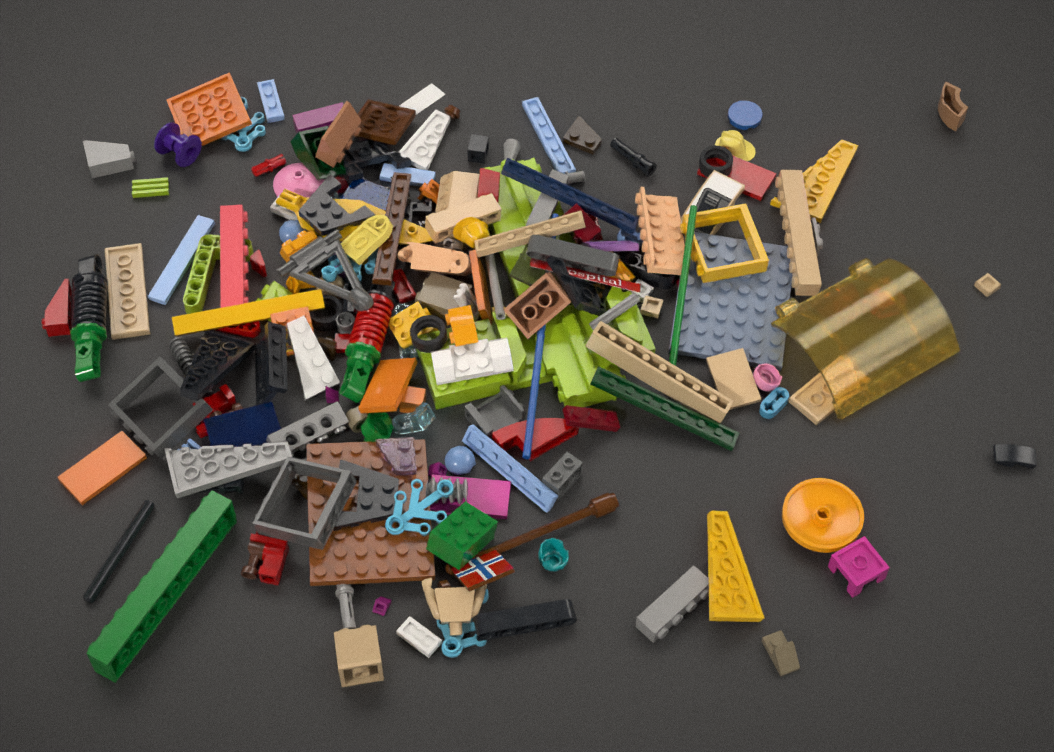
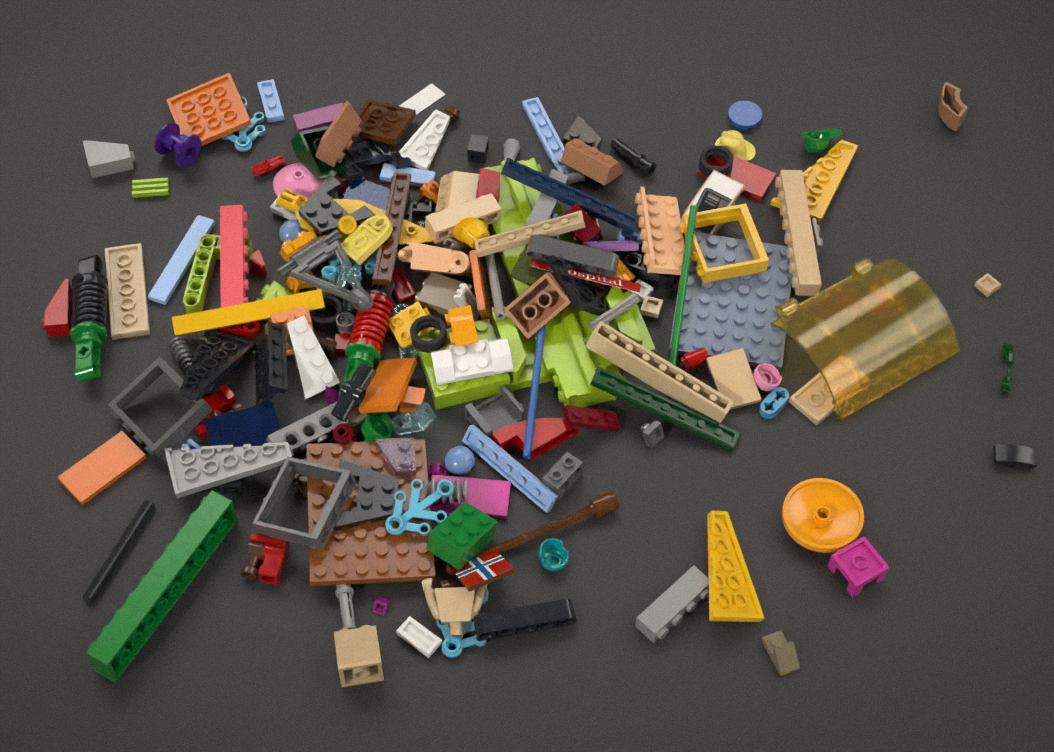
none -> black piece [331,363,376,422]
none -> dark red brick [333,423,357,444]
none -> clear light blue tile [336,260,358,287]
none -> yellow tile [337,216,357,234]
none -> nougat slope [561,138,623,186]
none -> flat silver tile [640,420,665,448]
none -> red cone [680,347,710,371]
none -> green piece [801,128,843,153]
none -> dark green piece [1001,343,1014,393]

